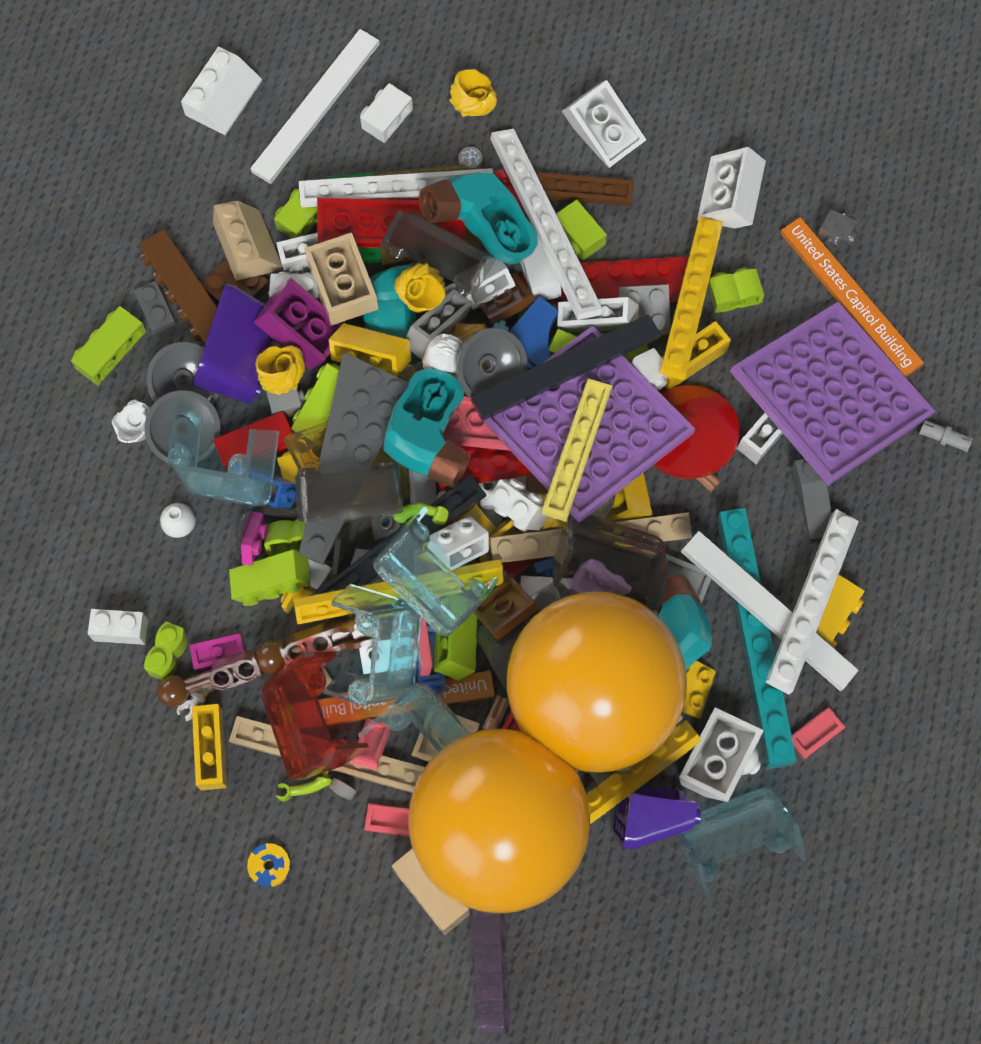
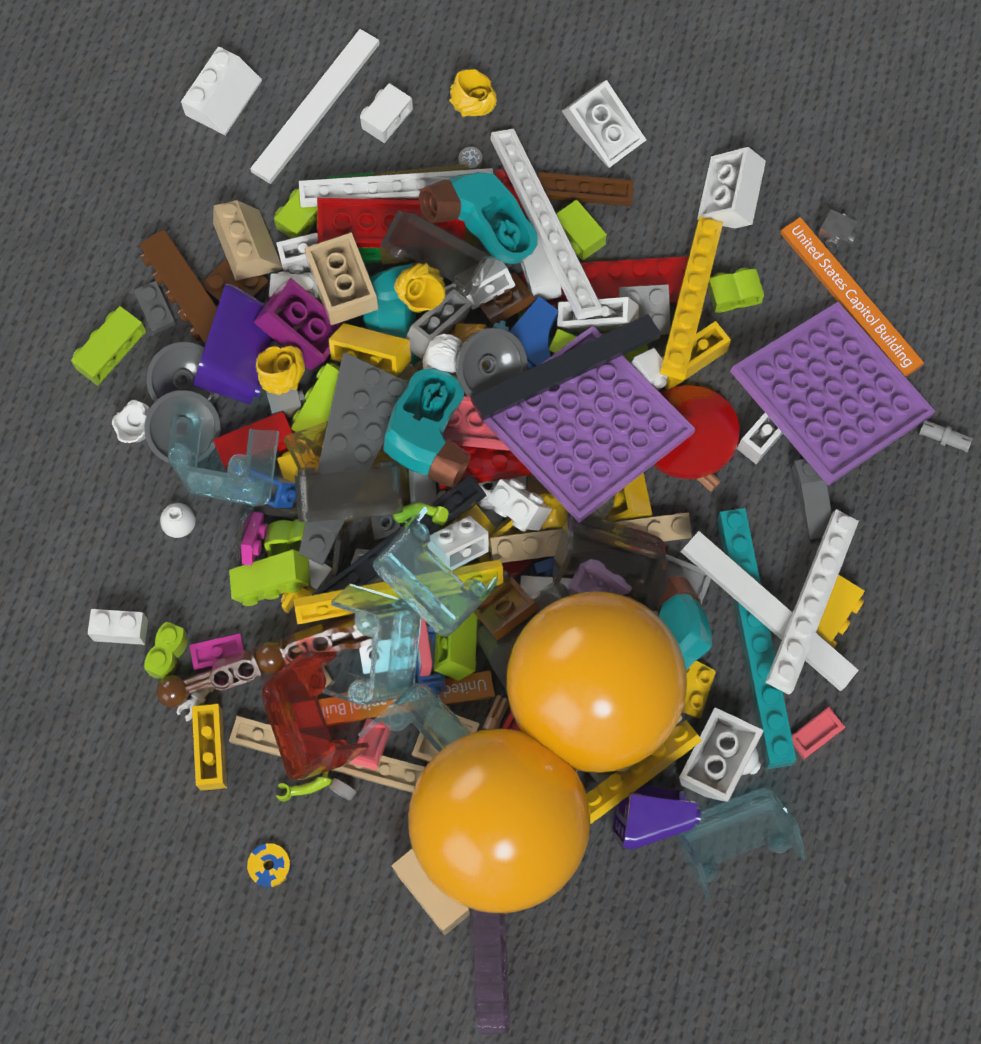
coral tile [364,803,410,837] -> none
light yellow tile [542,378,613,522] -> none

